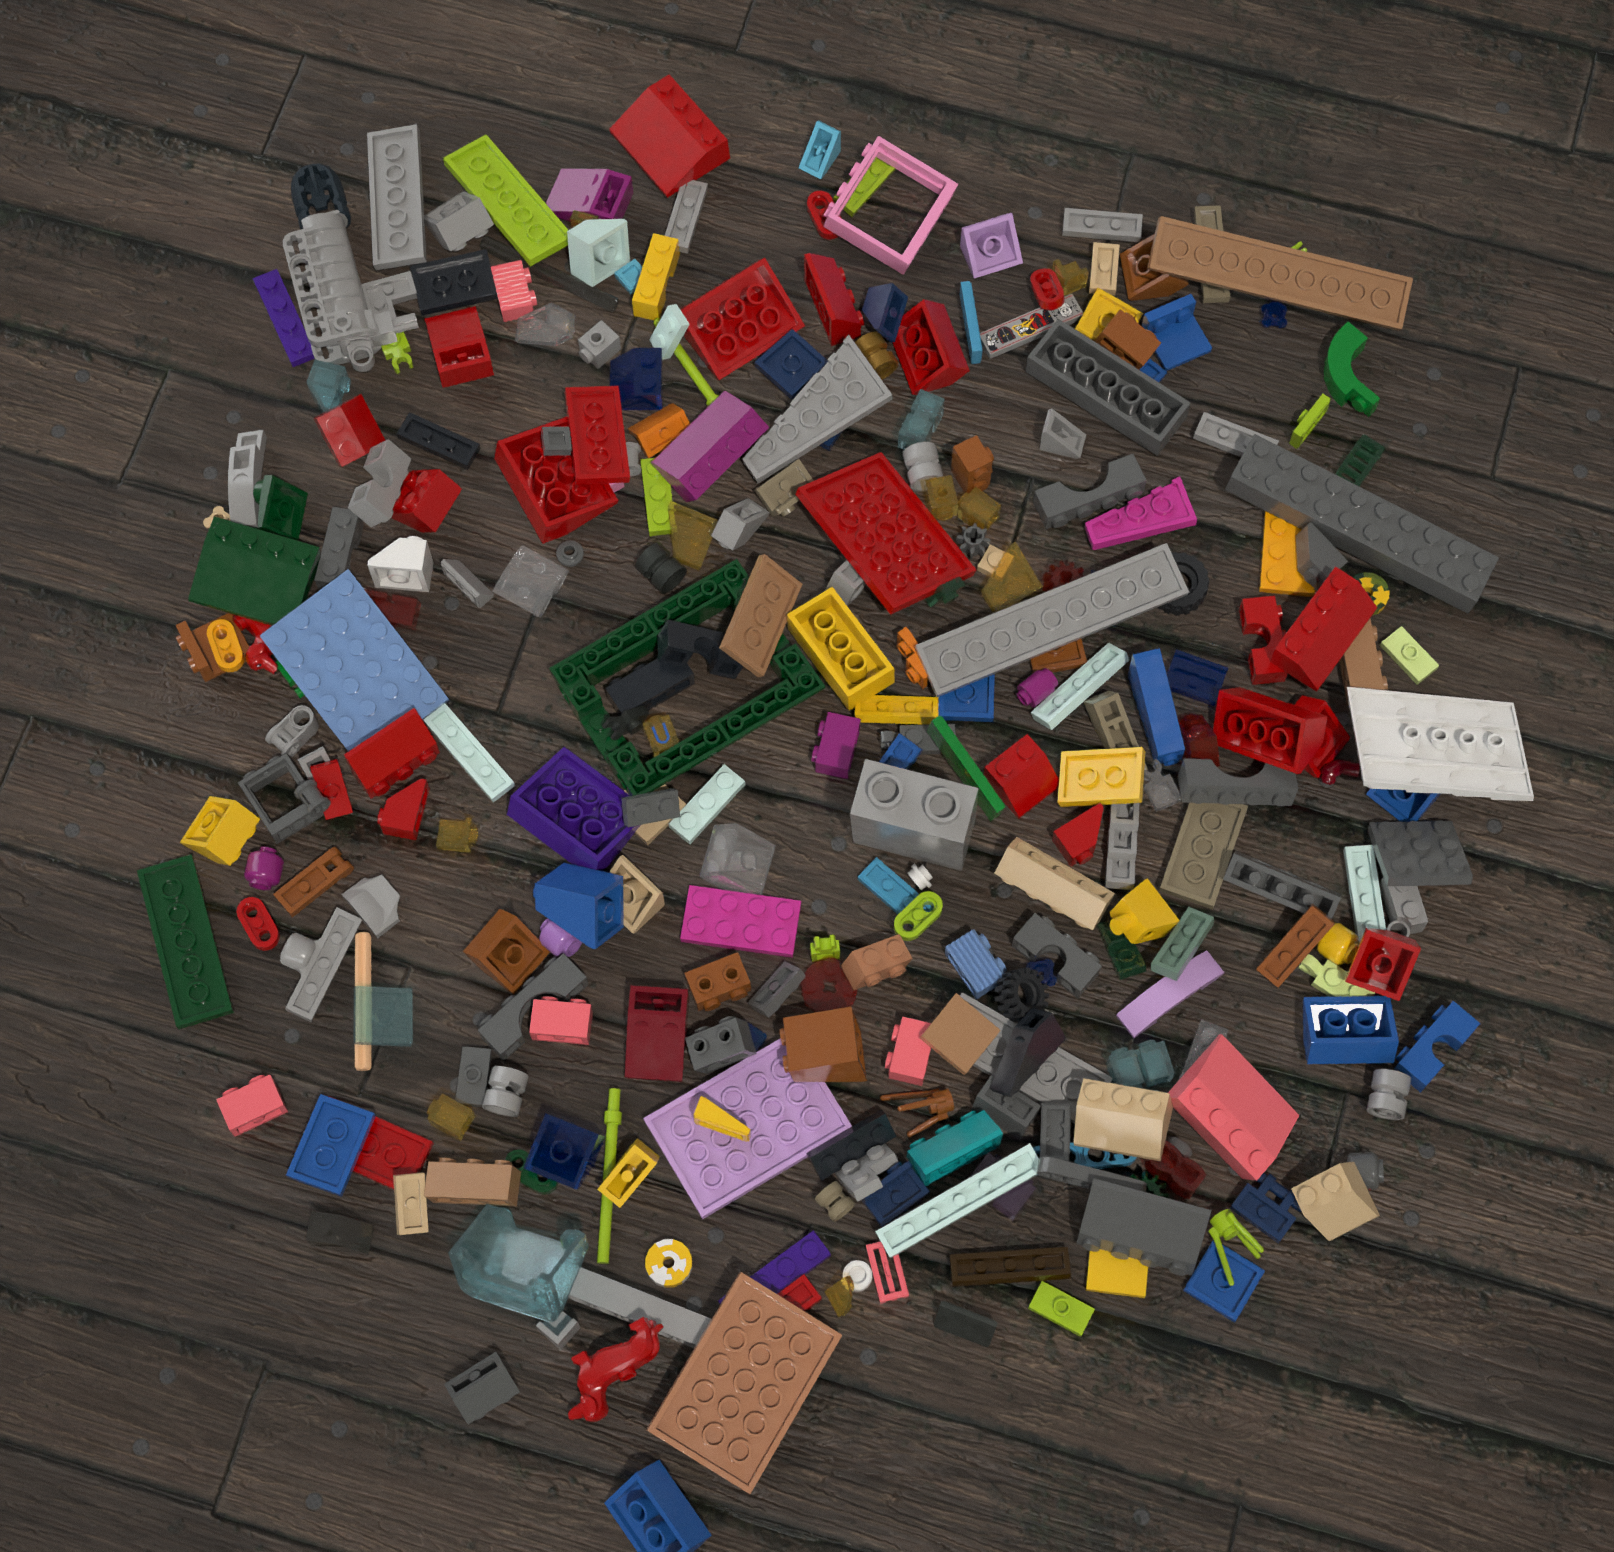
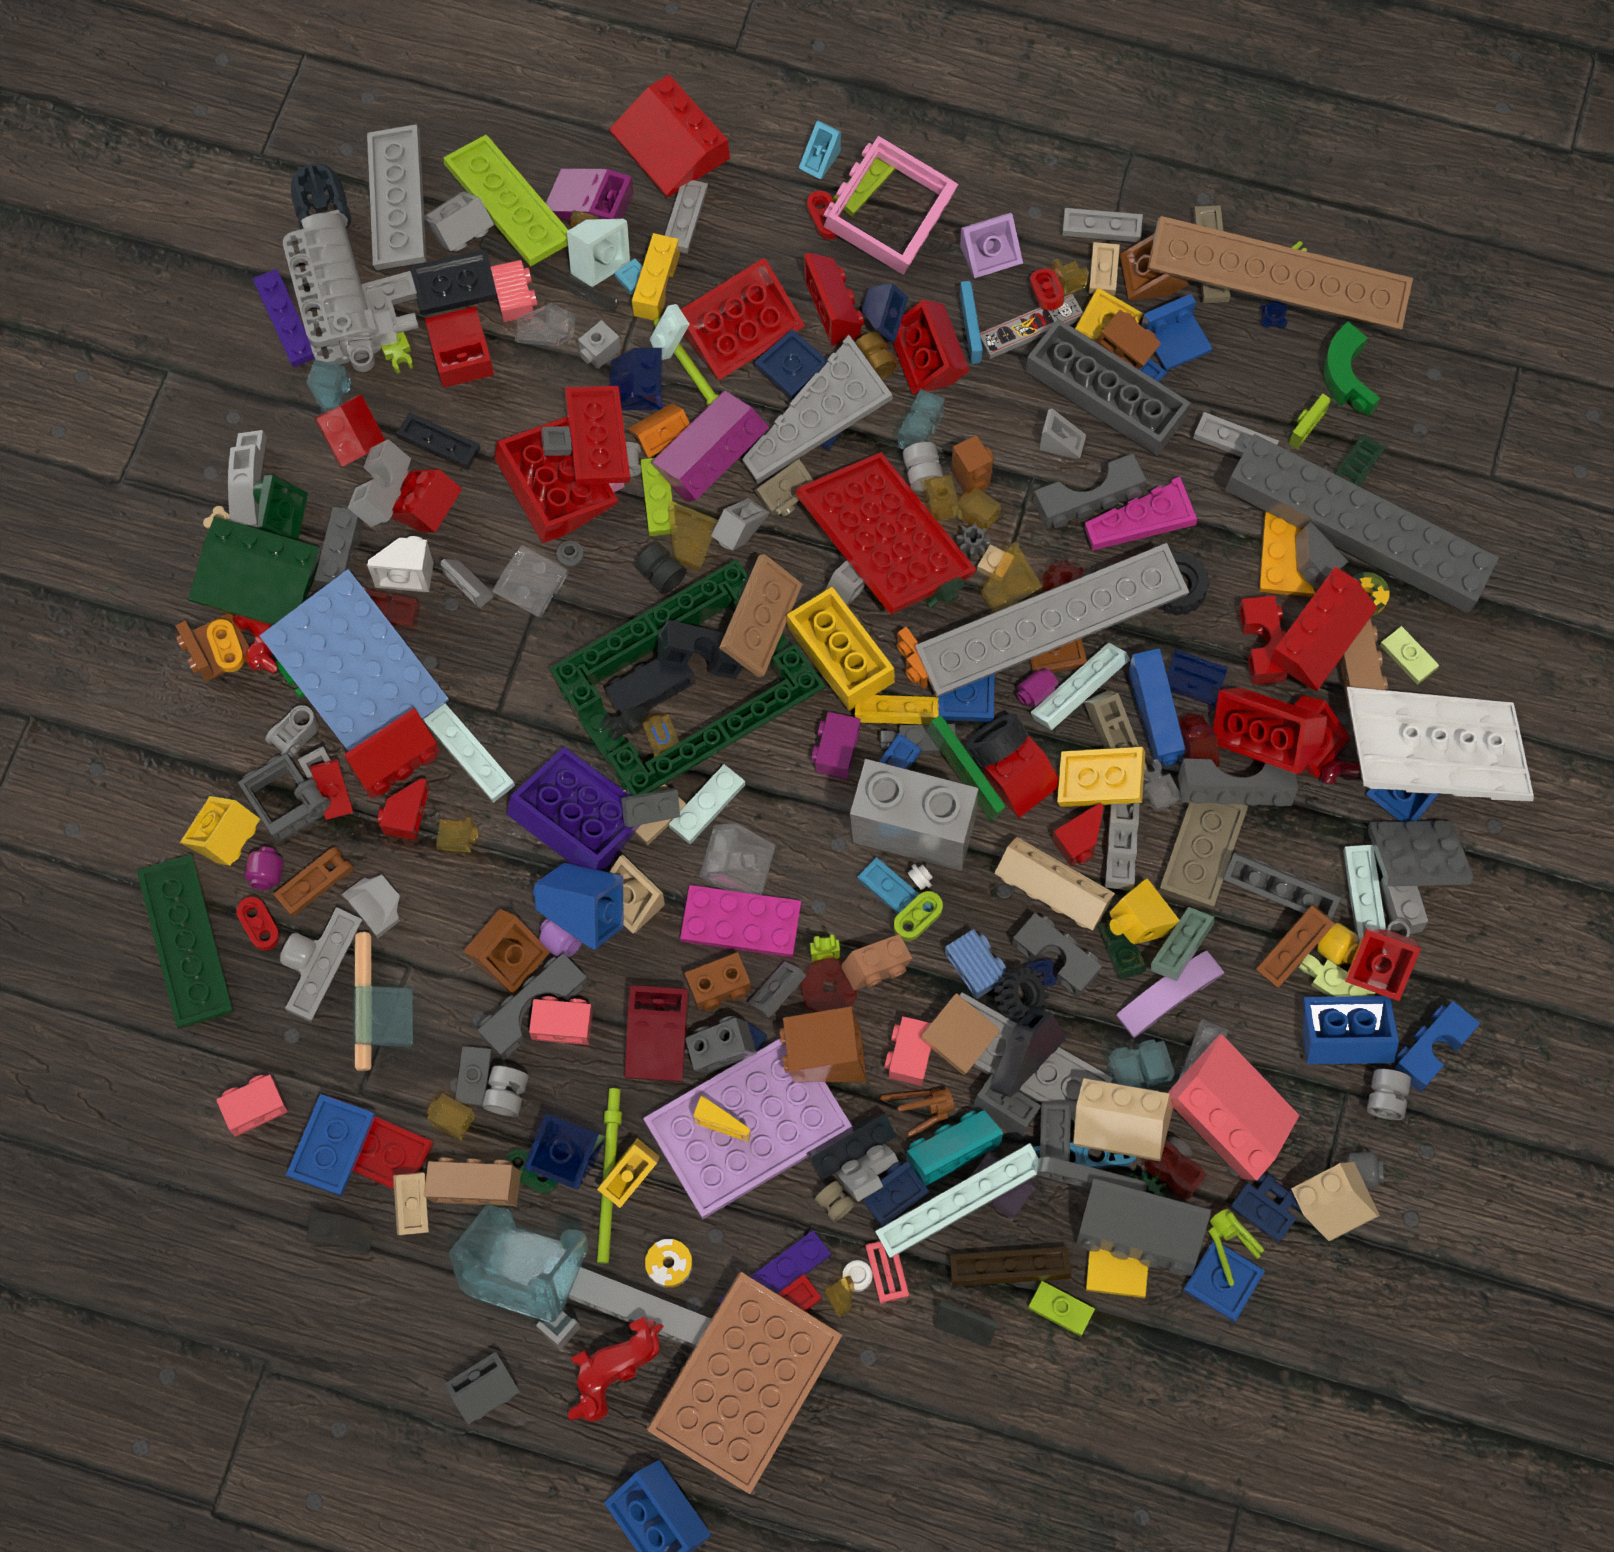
none -> black tyre [965,713,1029,768]

